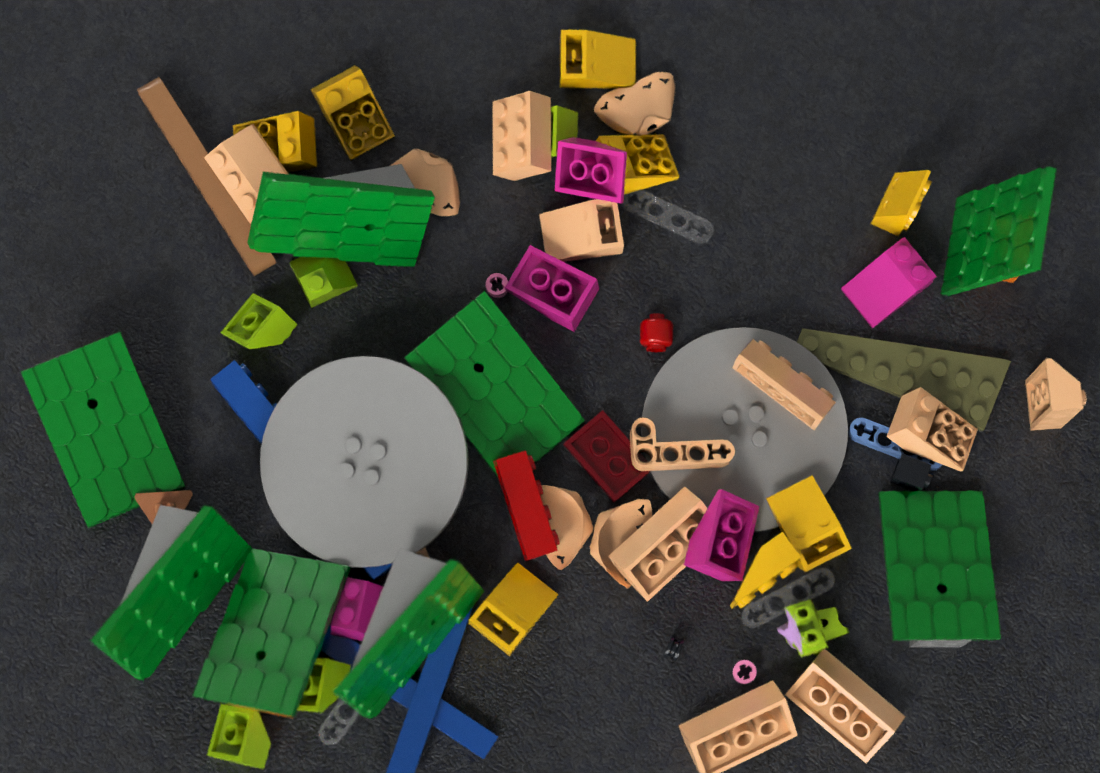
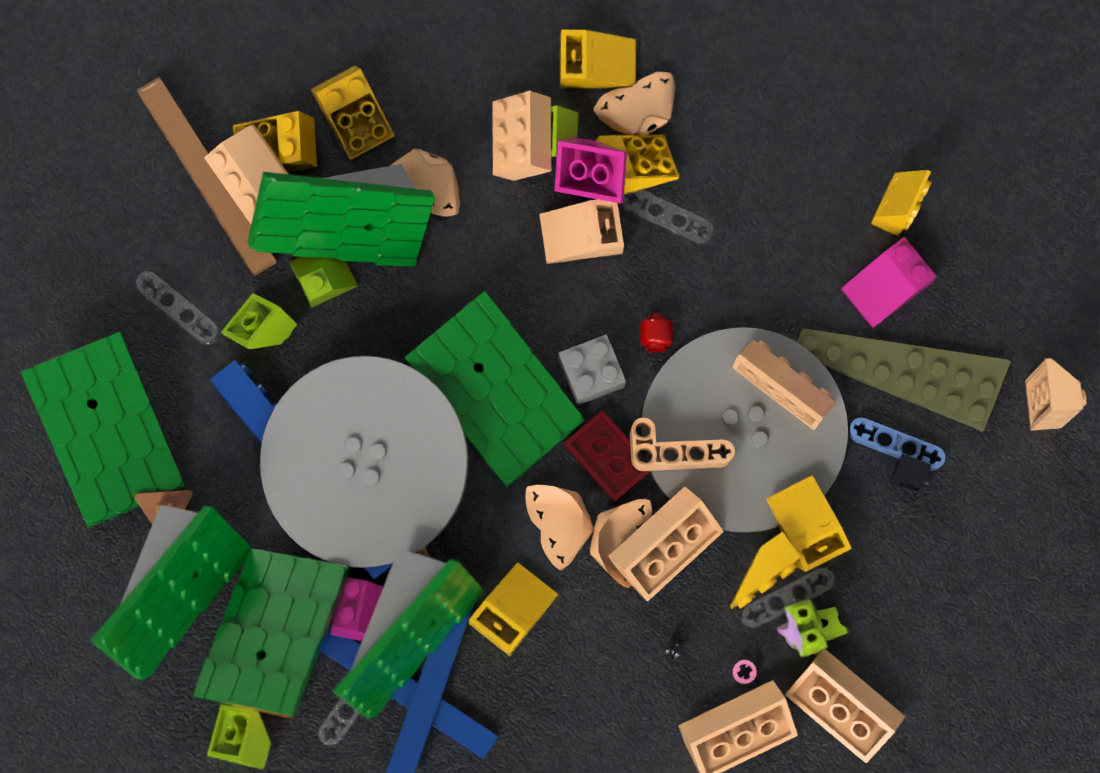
lime slope [297,658,351,713] -> none
bright pink bush [486,273,508,298] -> none
red brick [493,450,560,561] -> none
dark pink slope [505,245,599,332] -> none
dark pink slope [684,489,760,581] -> none
green piece [878,490,1001,647] -> none
light nougat slope [887,387,978,471] -> none
green piece [941,167,1056,296] -> none
none -> clear beam [136,271,219,345]
none -> light grey brick [558,334,626,406]

